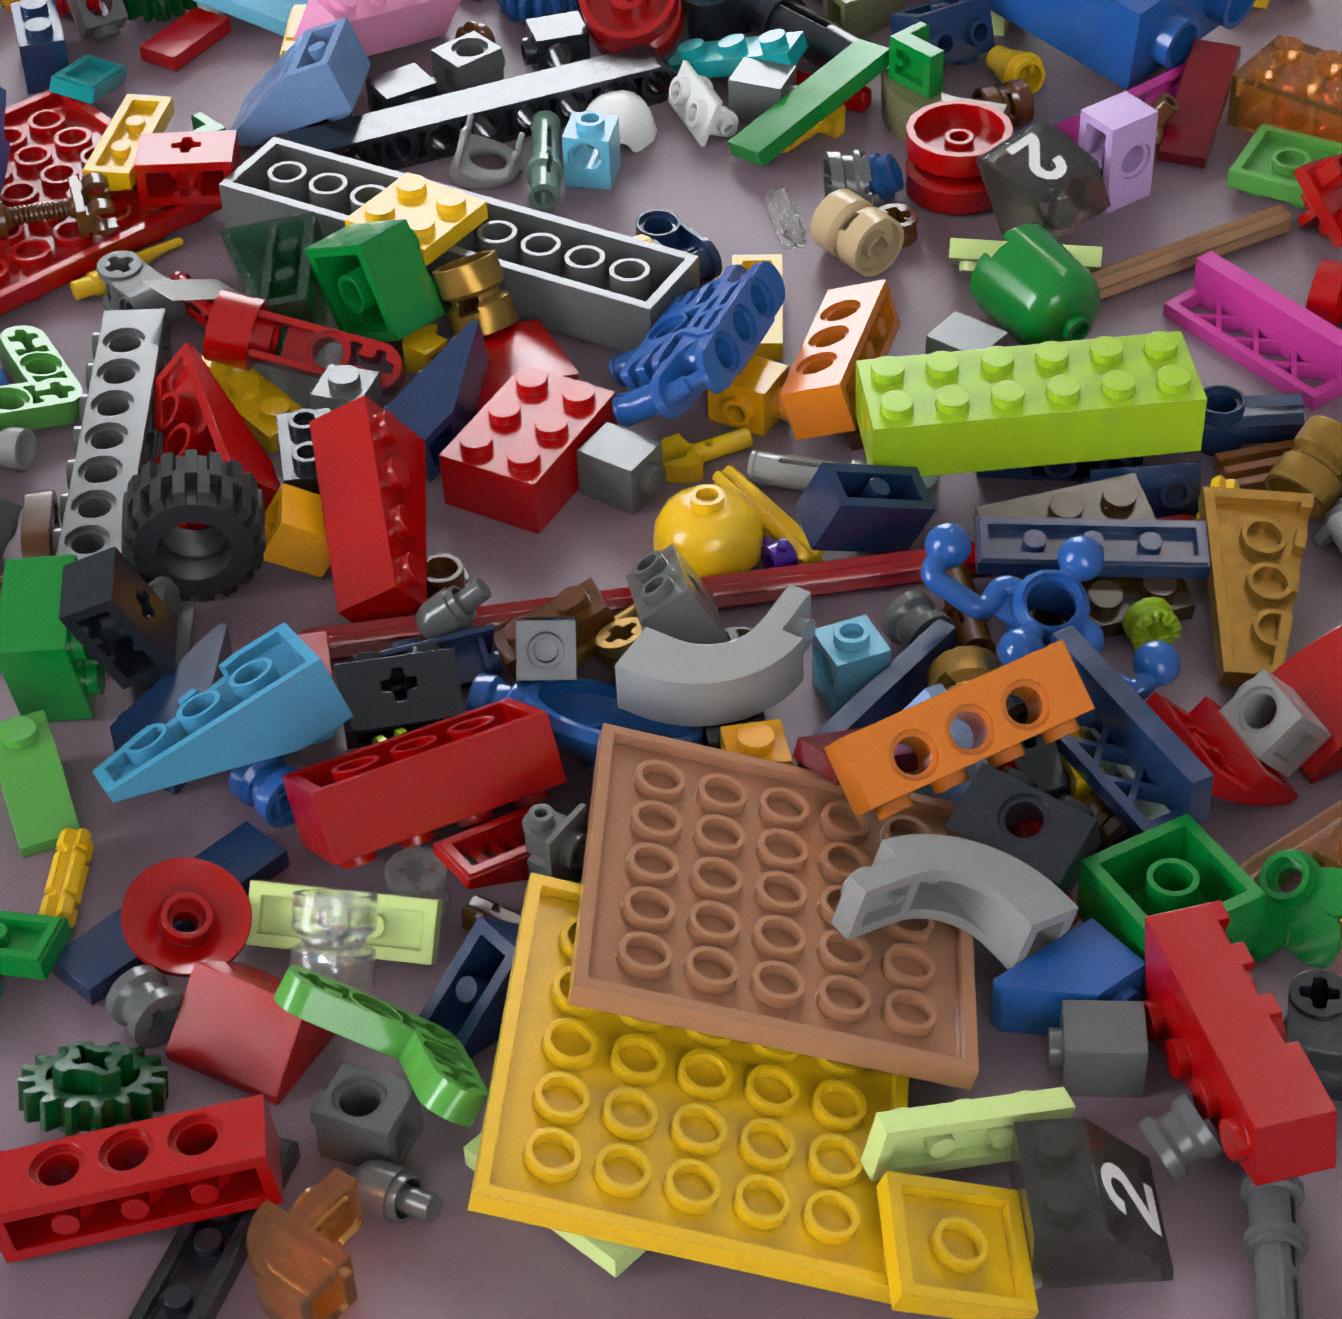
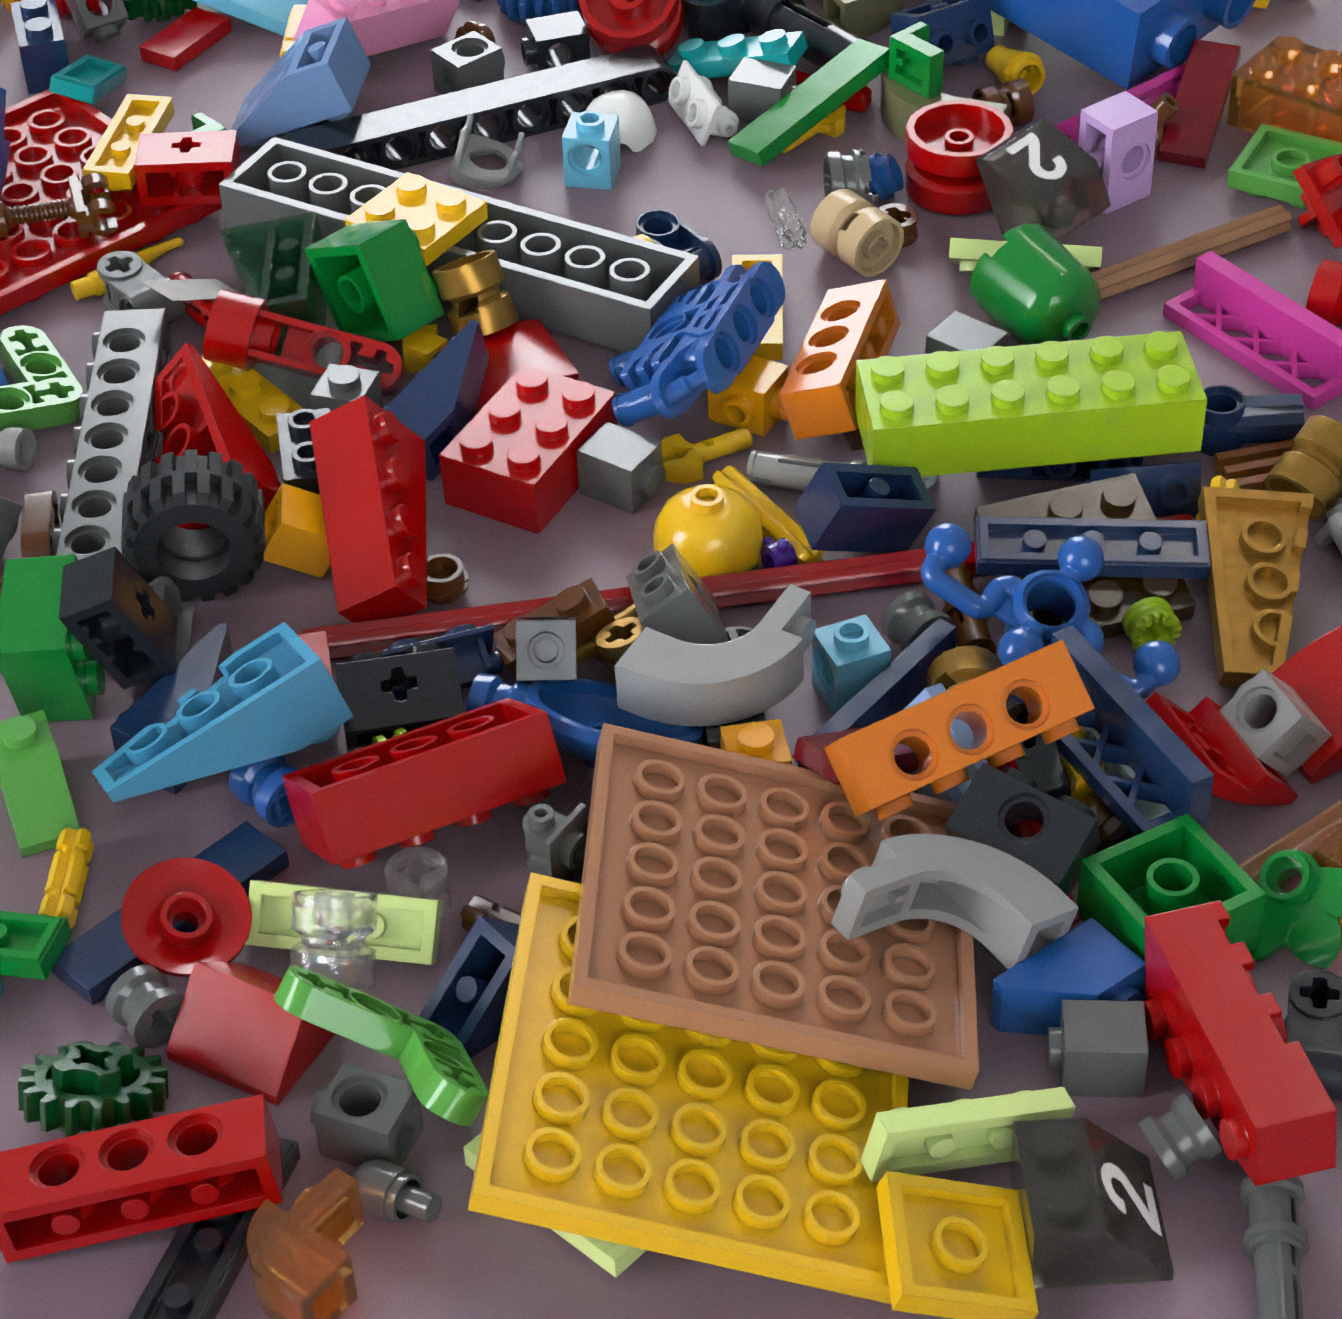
brick [366,63,442,139] -> none
dark grey cylinder [416,578,492,640] -> none
red slope [433,802,539,890] -> none
sand green pin [525,110,564,211] -> none

